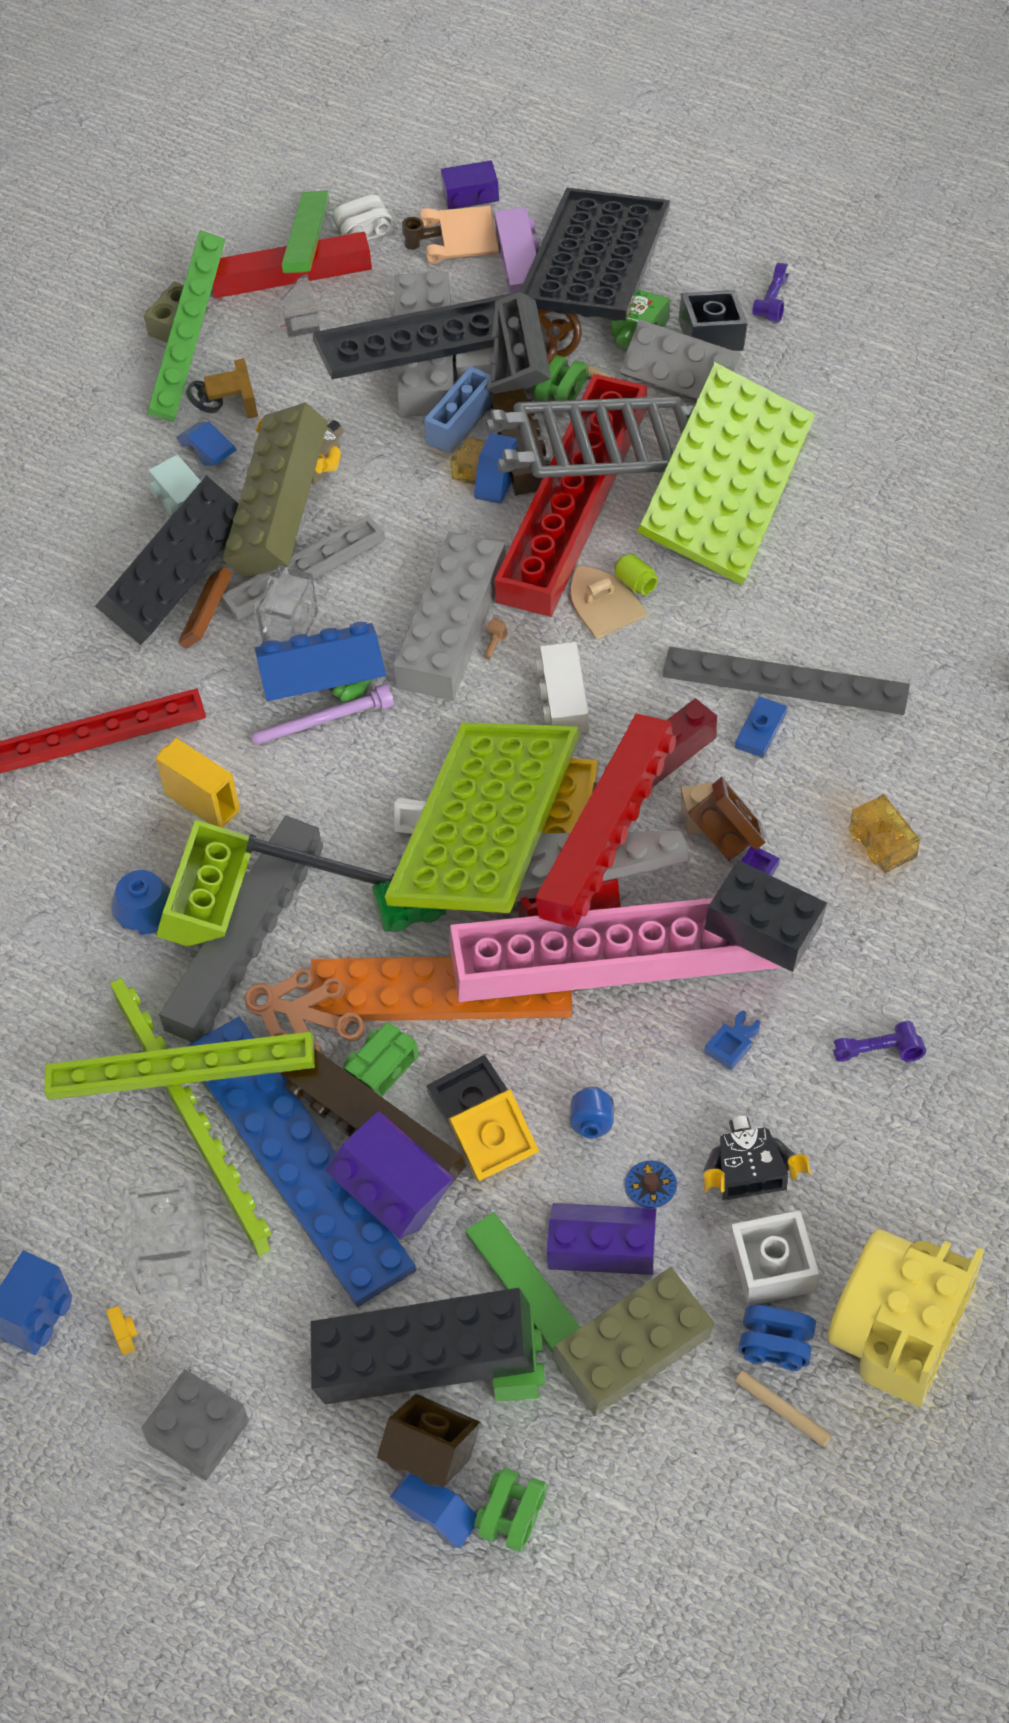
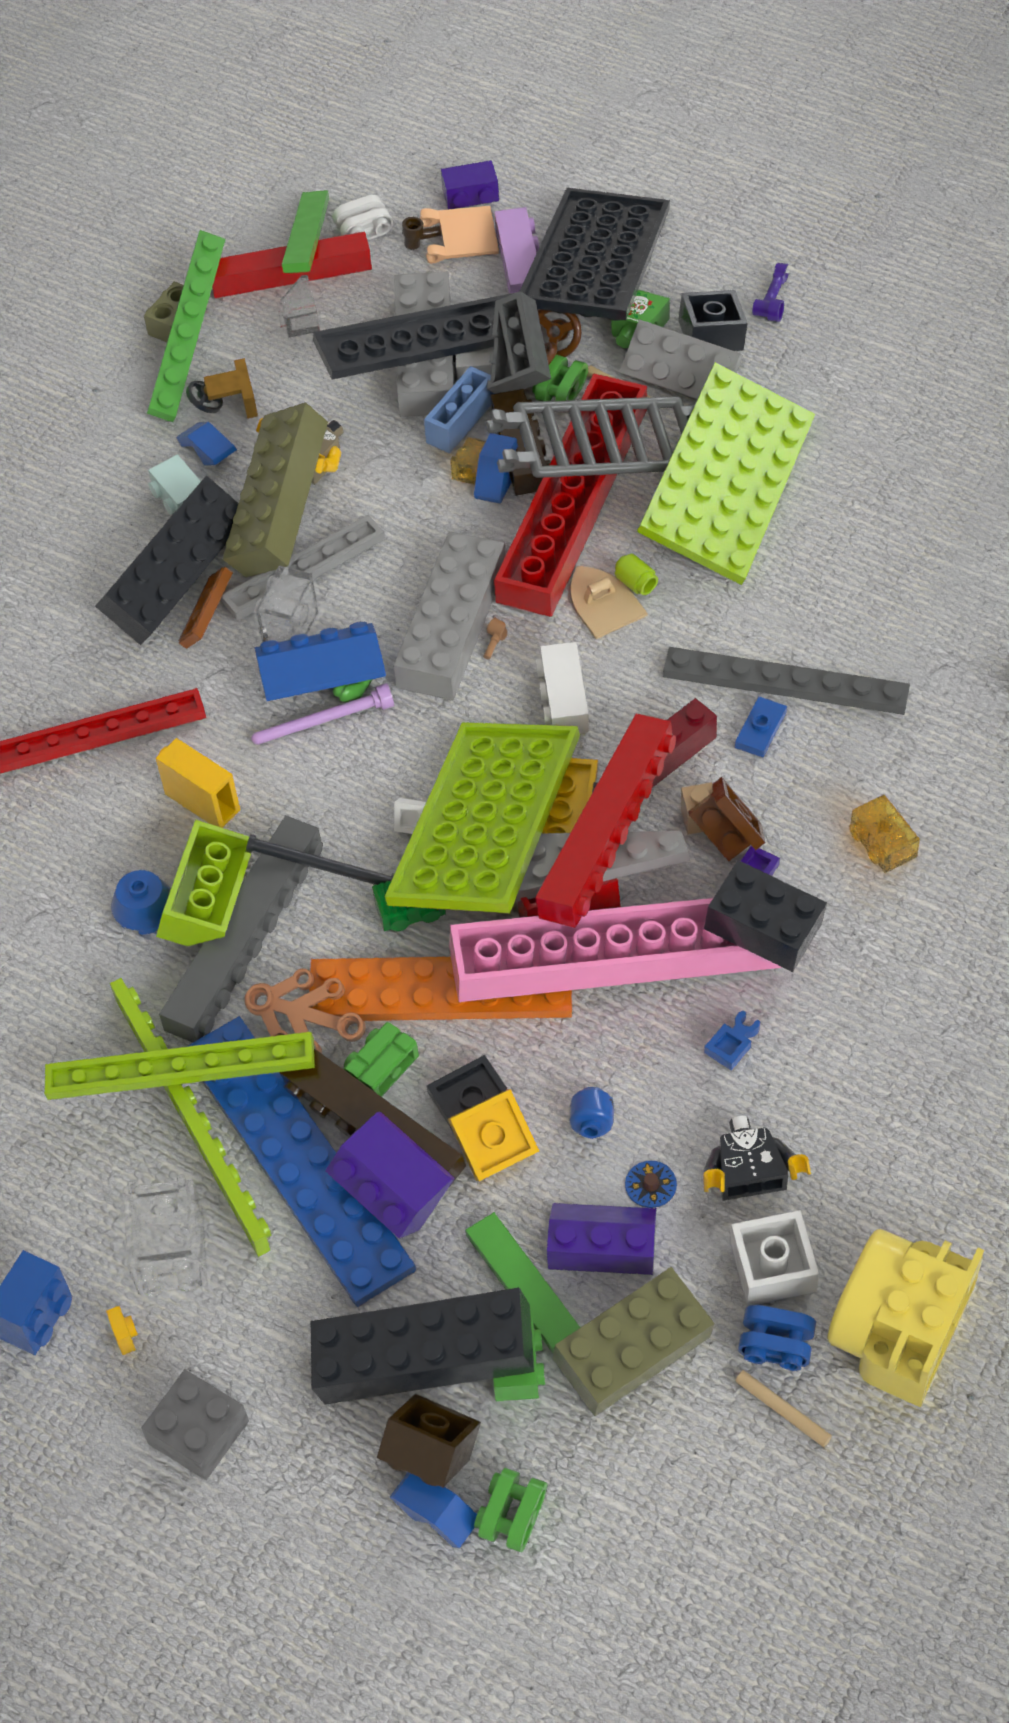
dark purple brick [833,1021,926,1062] -> none

